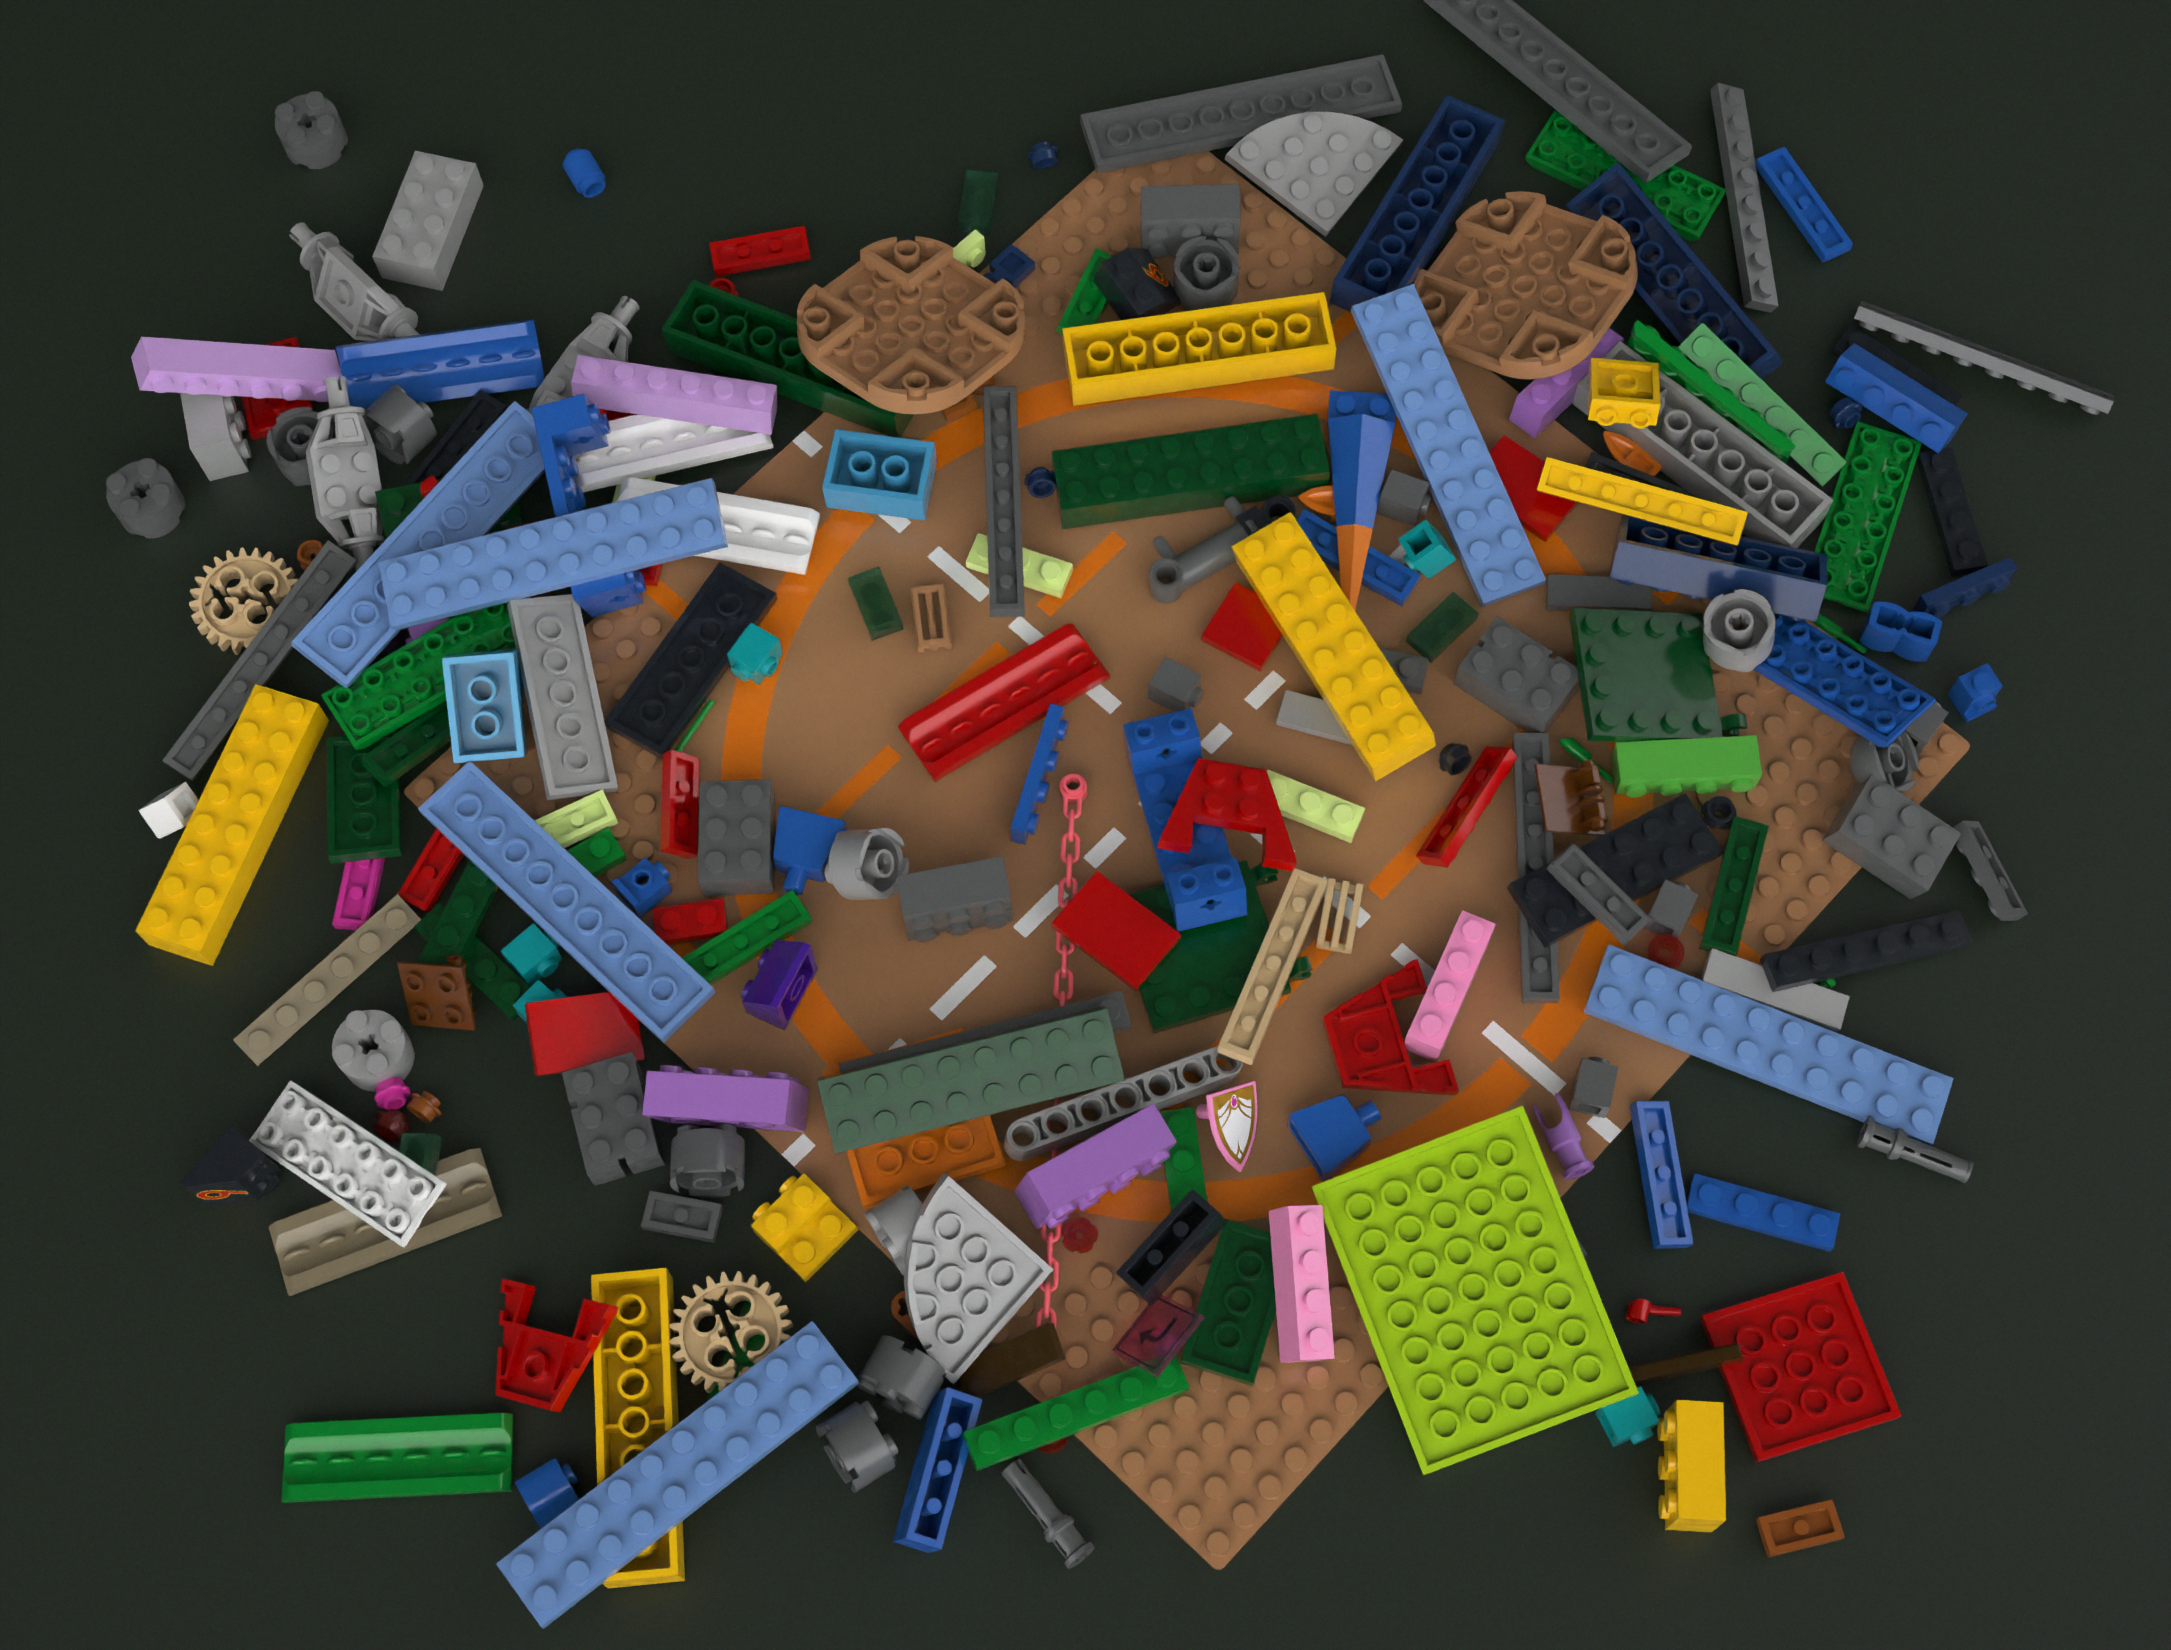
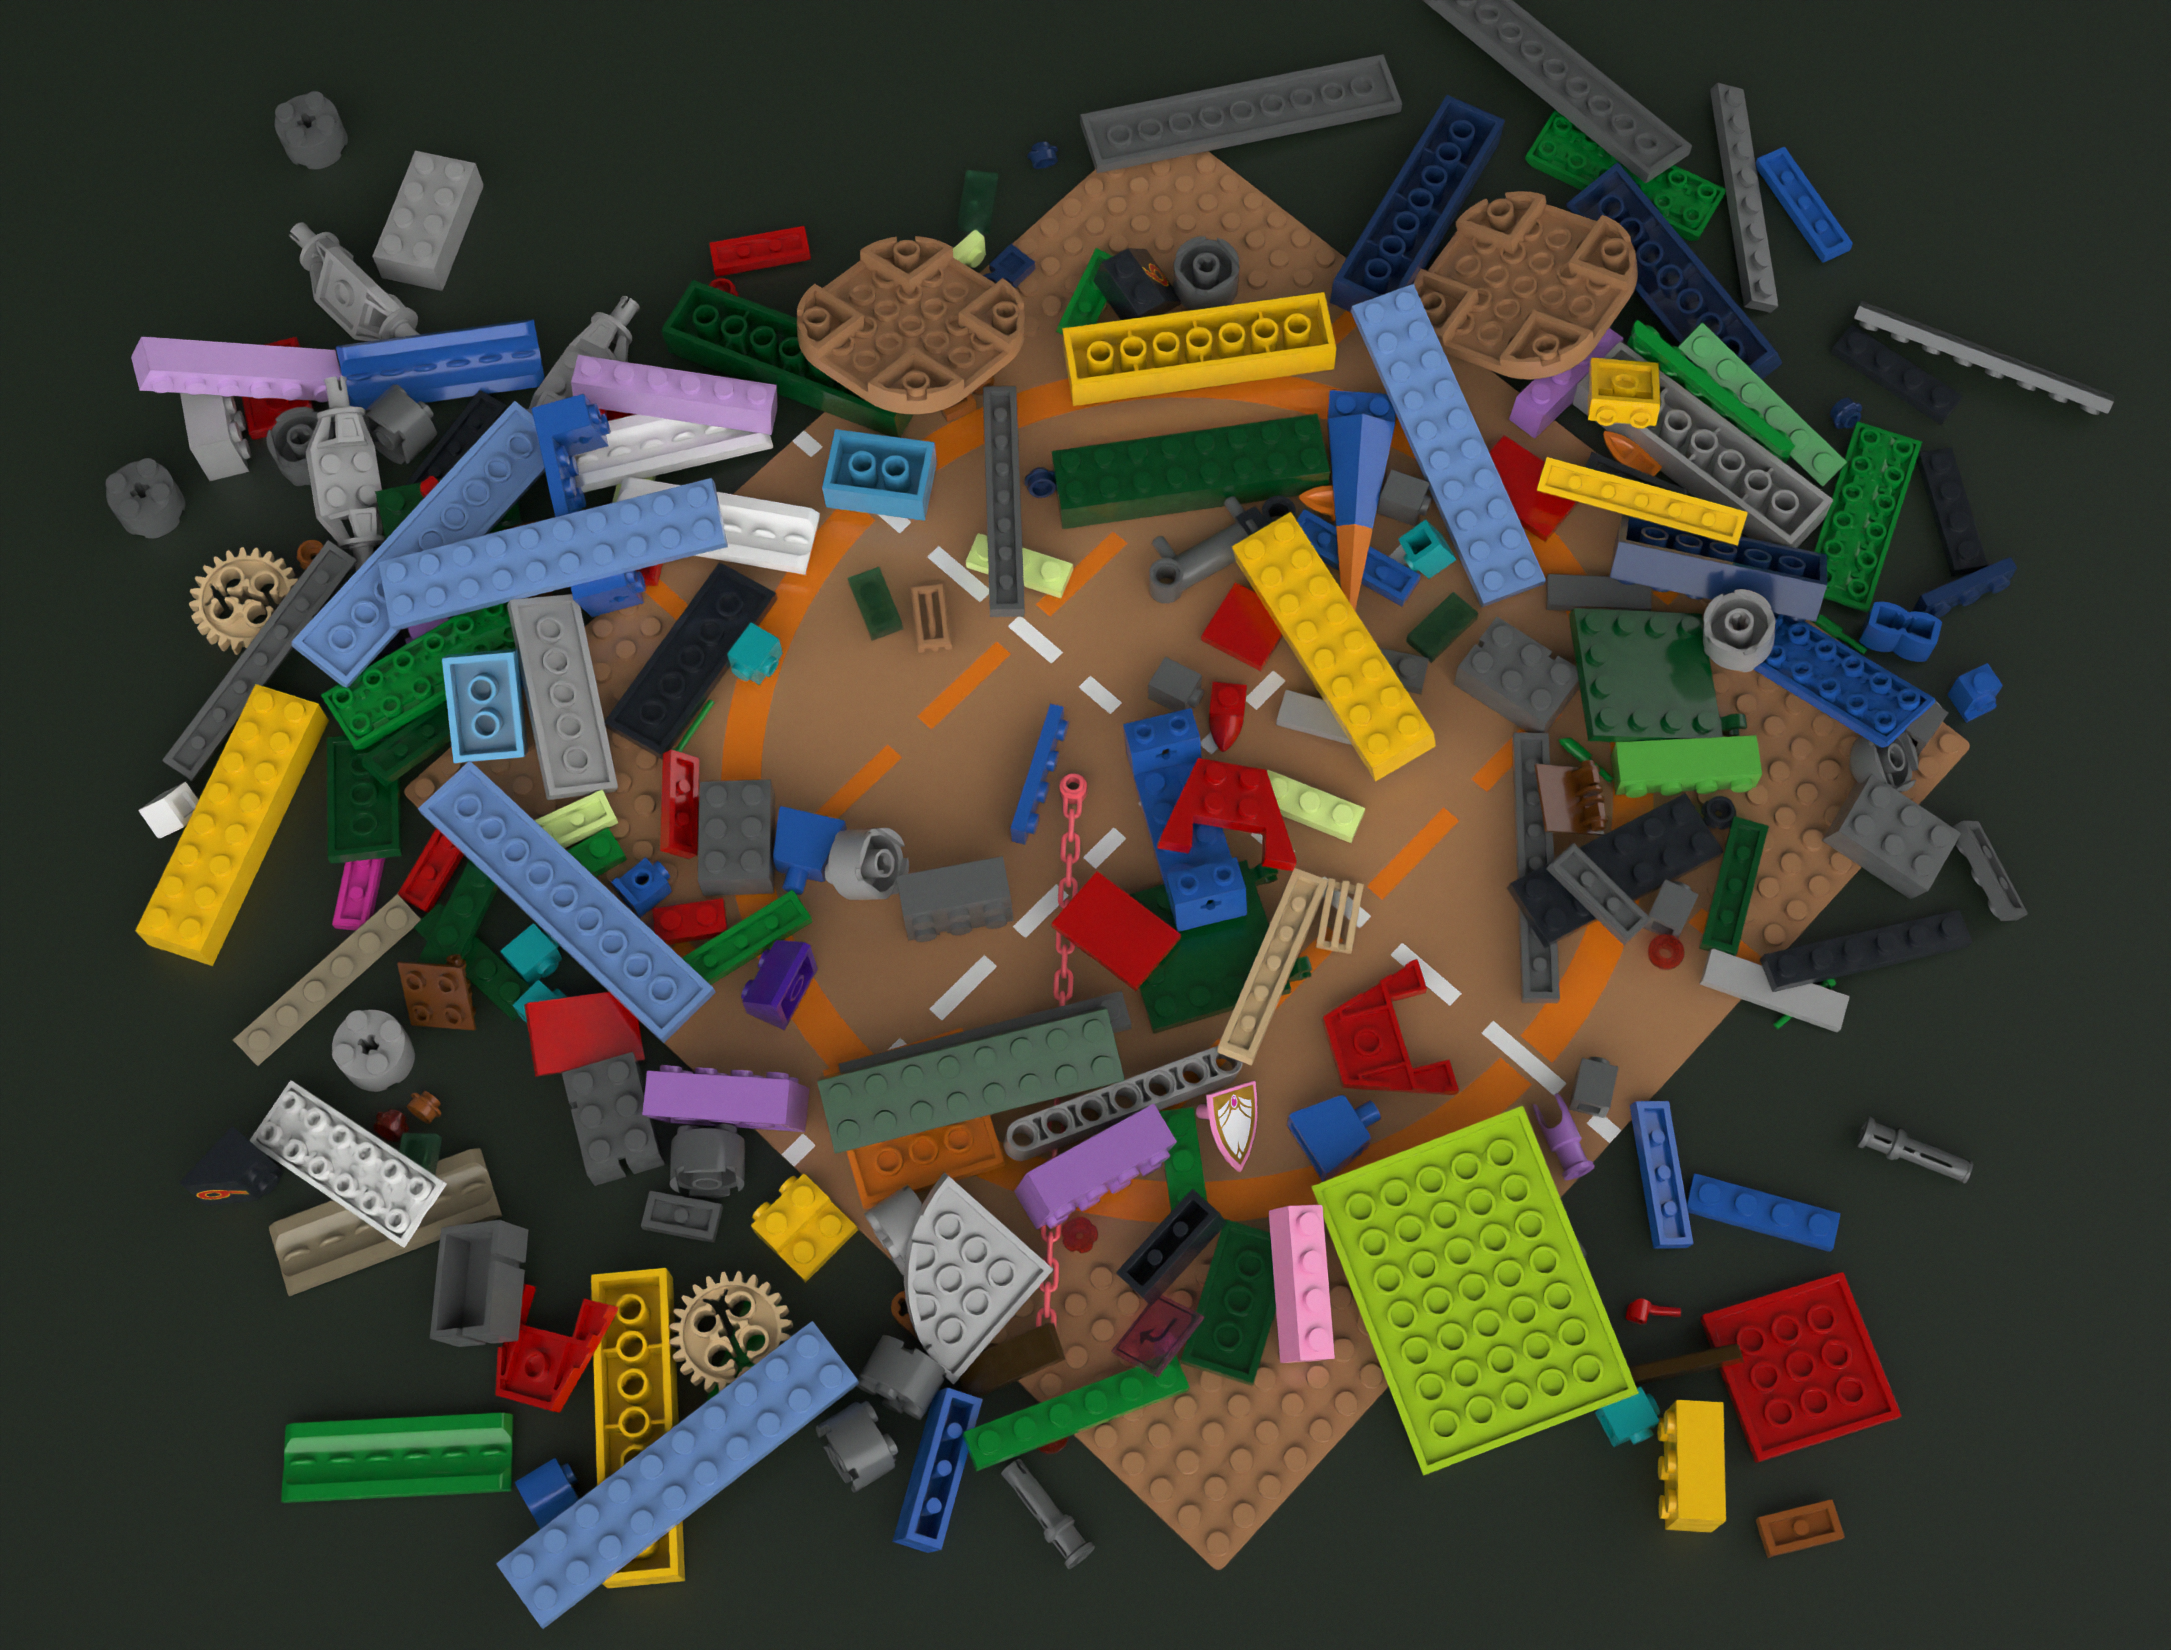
dark pink plate [374,1077,411,1110] -> none
blue brick [562,149,606,198] -> none
red plate [898,624,1110,782] -> none
dark grey brick [1141,184,1241,258] -> none
light grey plate [1224,112,1403,237] -> none
bright pink brick [1405,910,1496,1063] -> none
red plate [1416,746,1518,868] -> none
black plate [1439,743,1472,775] -> none
medium blue plate [1583,944,1954,1146] -> none
blue brick [1825,343,1968,453] -> none
none -> dark grey piece [430,1220,529,1347]
none -> red plate [1209,682,1247,752]

